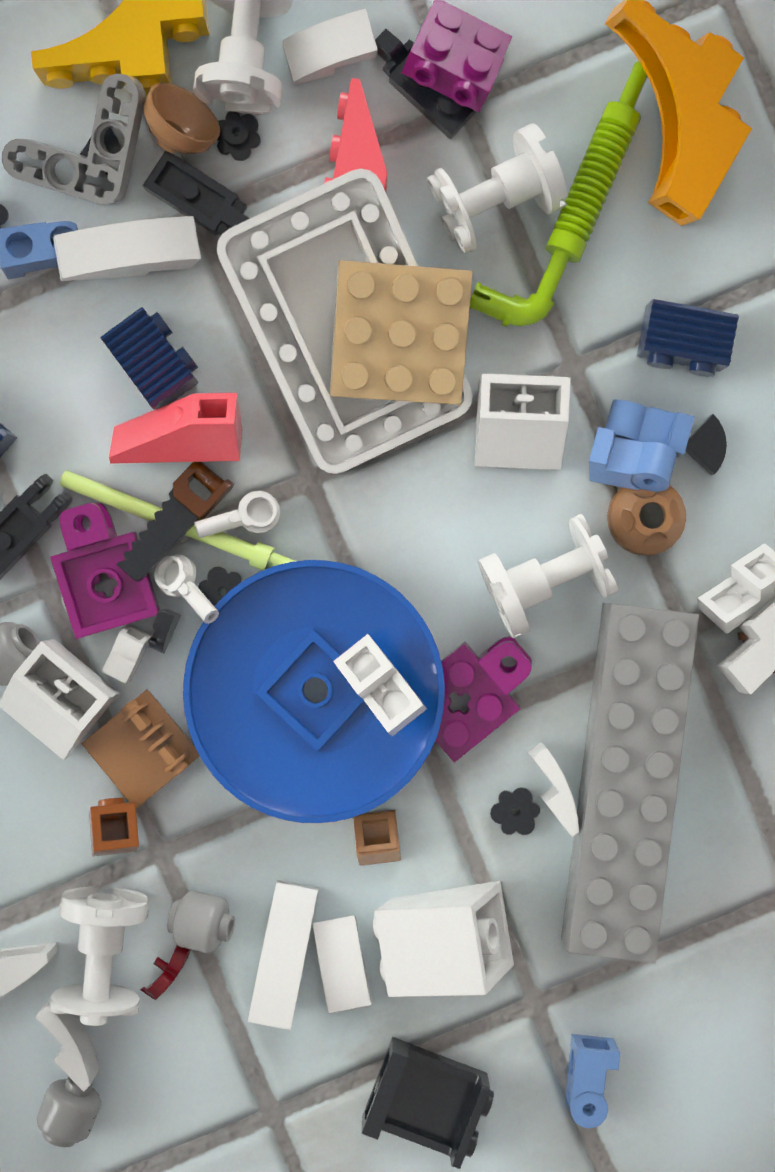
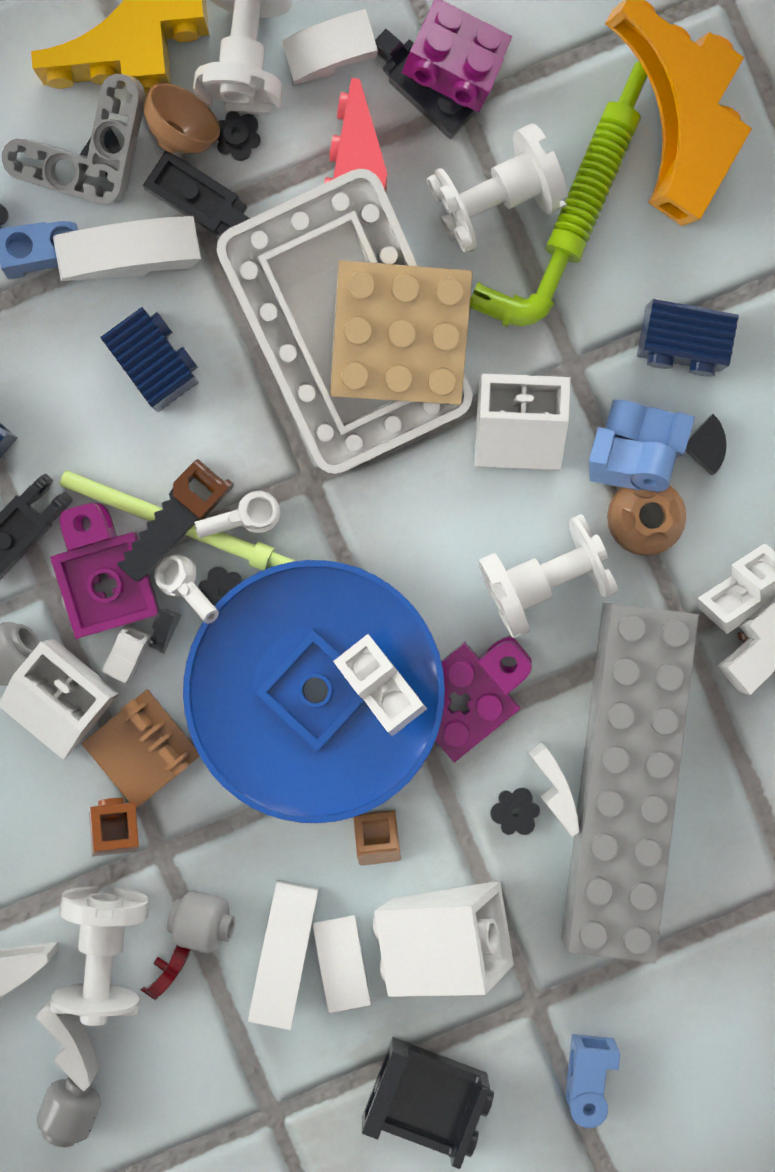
coral slope [109,393,243,464] -> none

